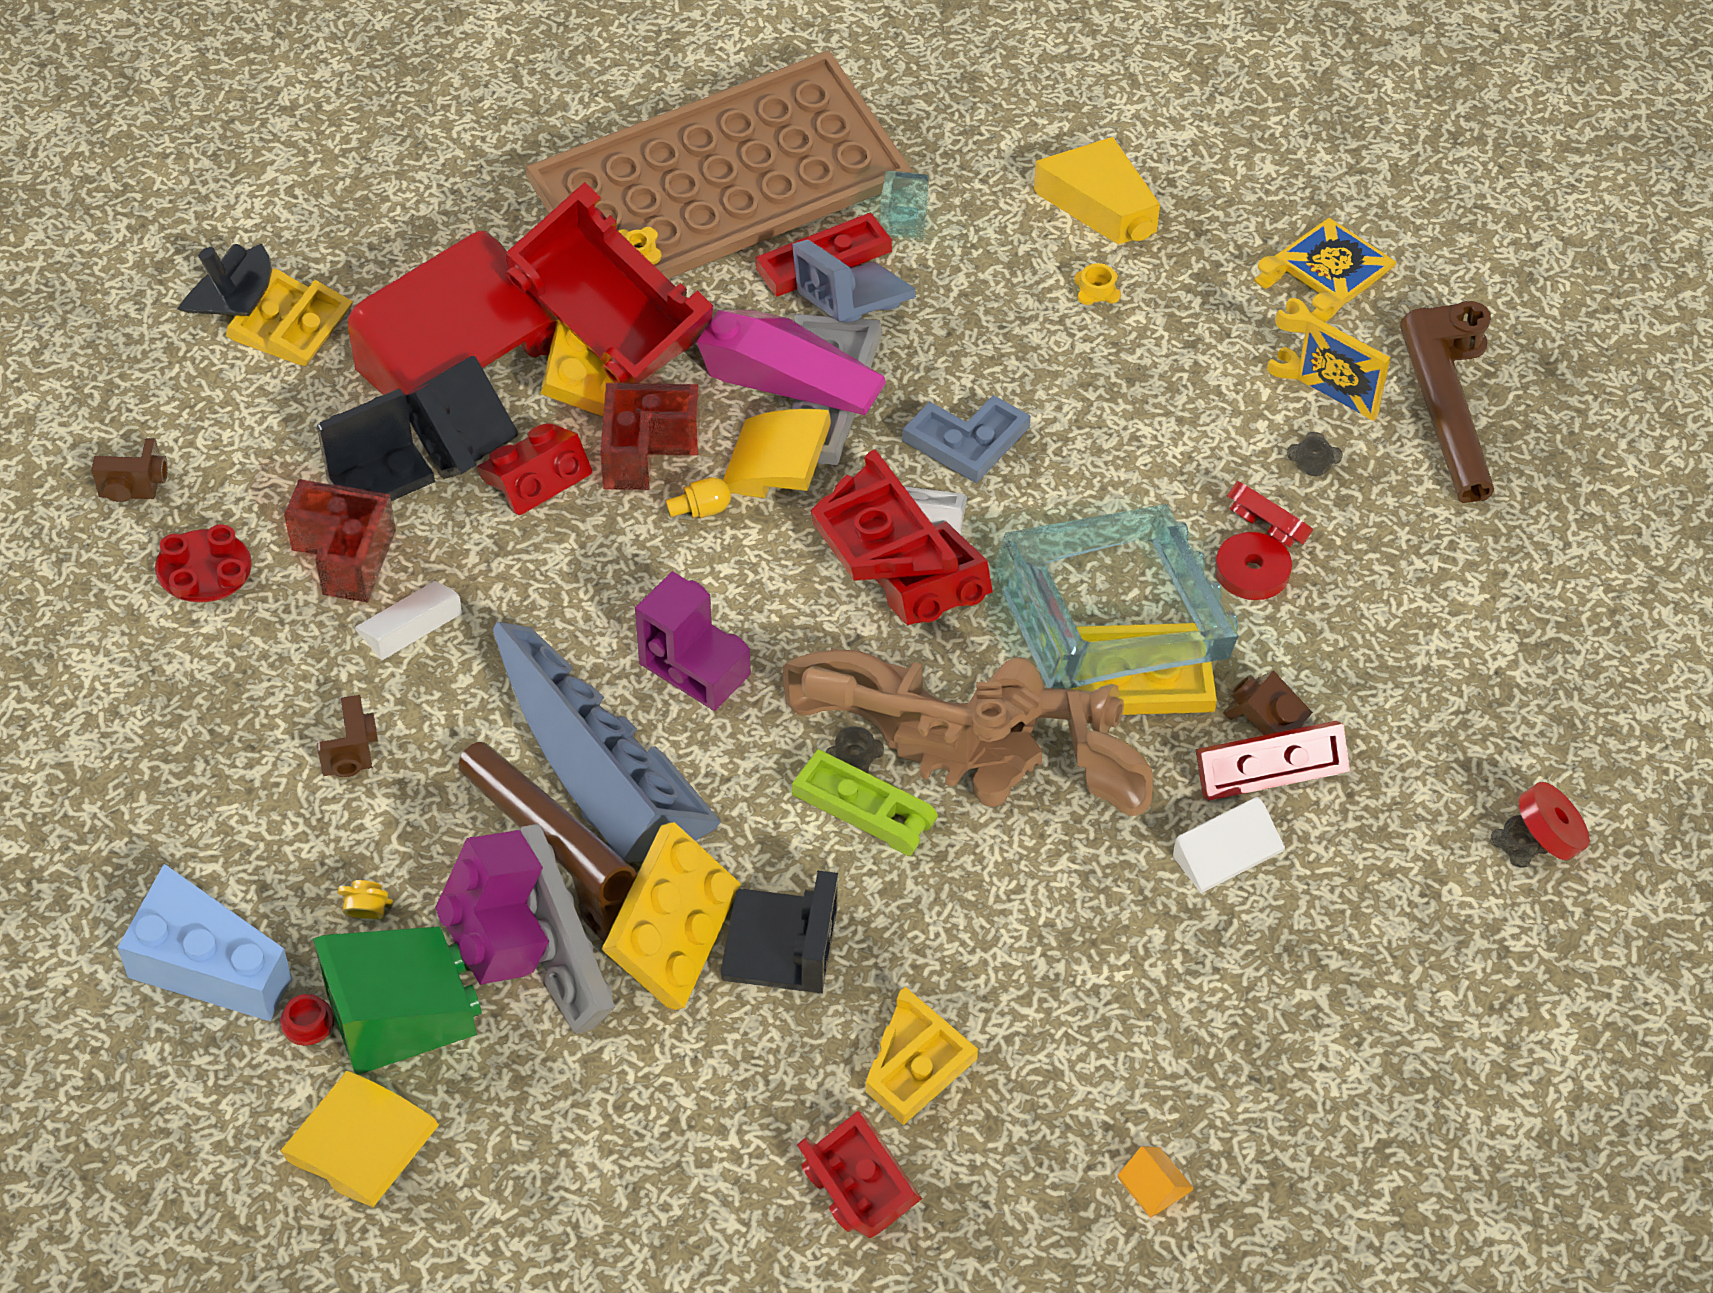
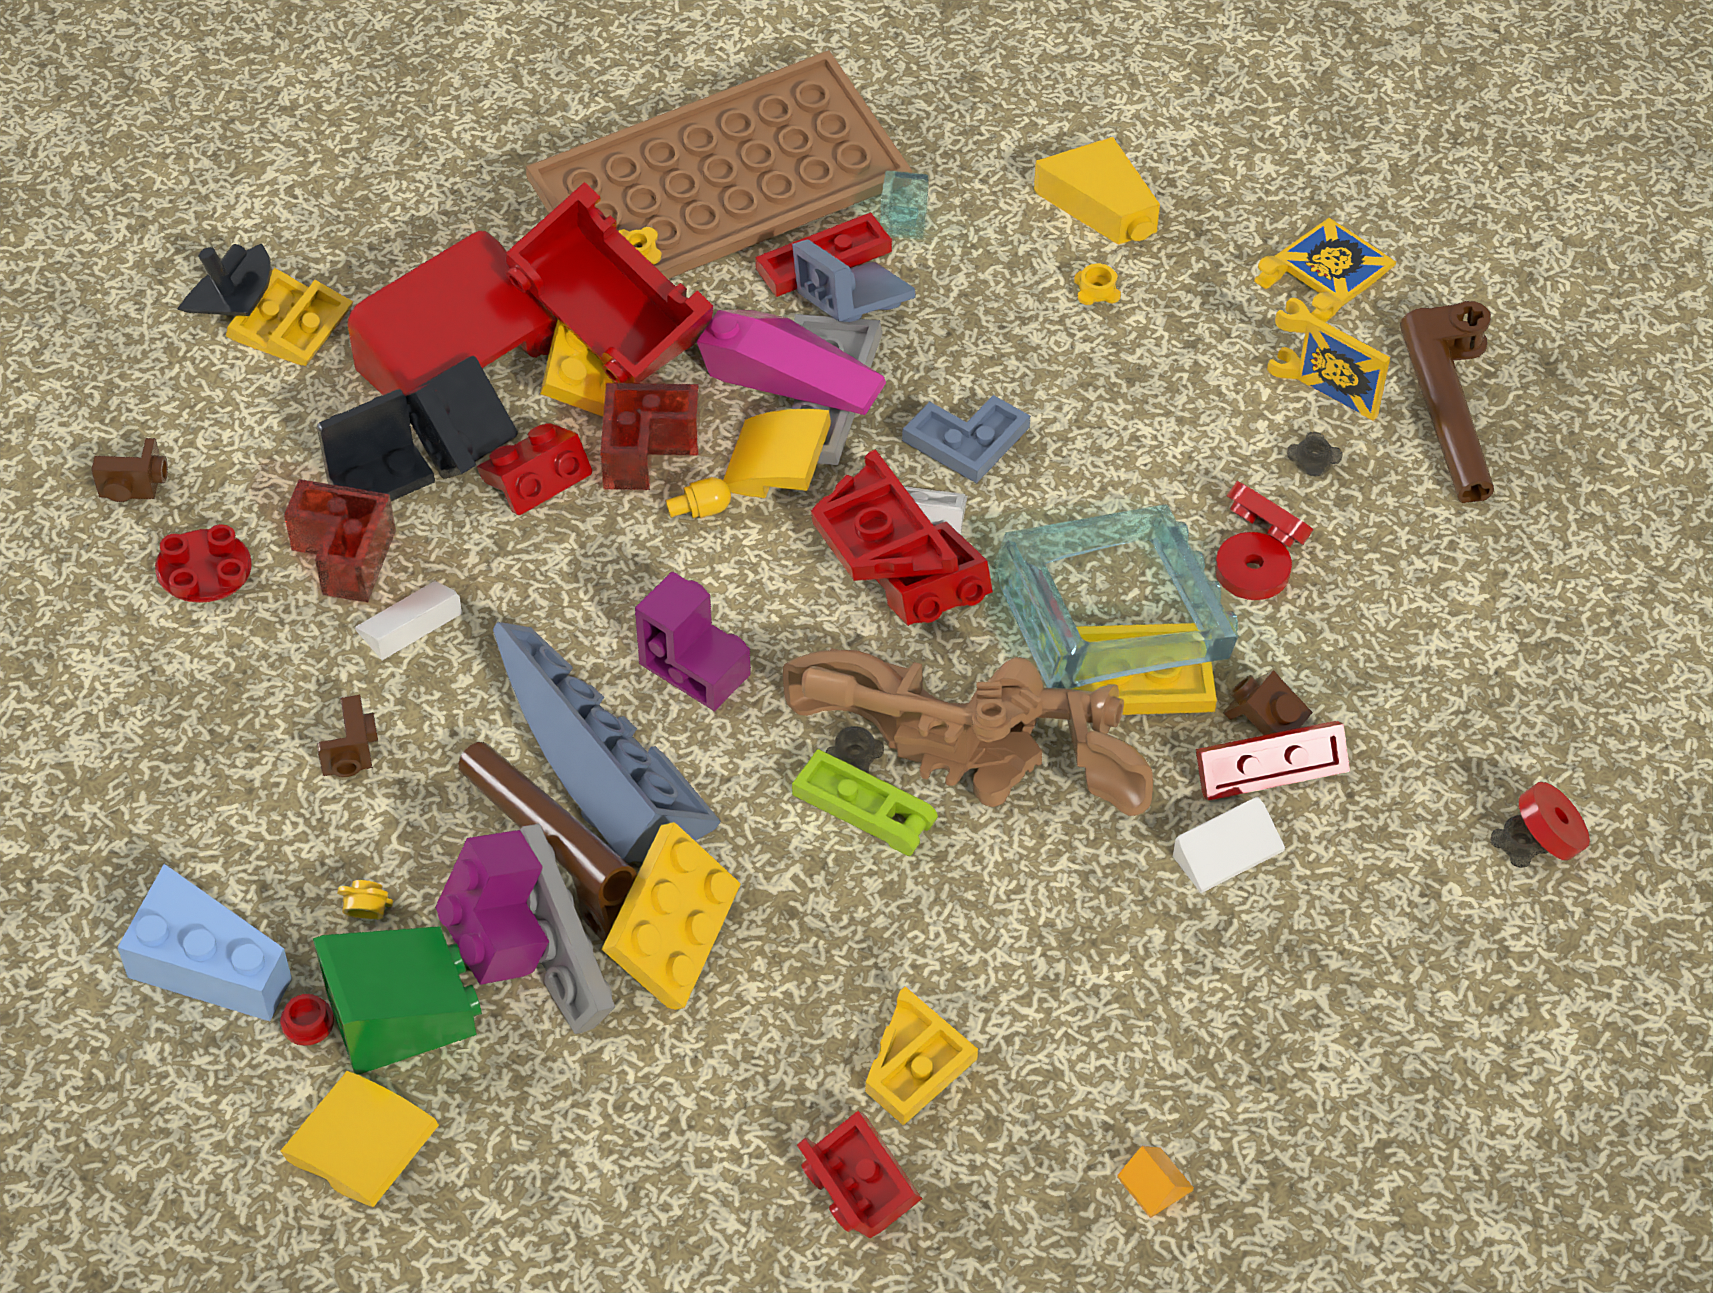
black bracket [720,870,838,994] -> none

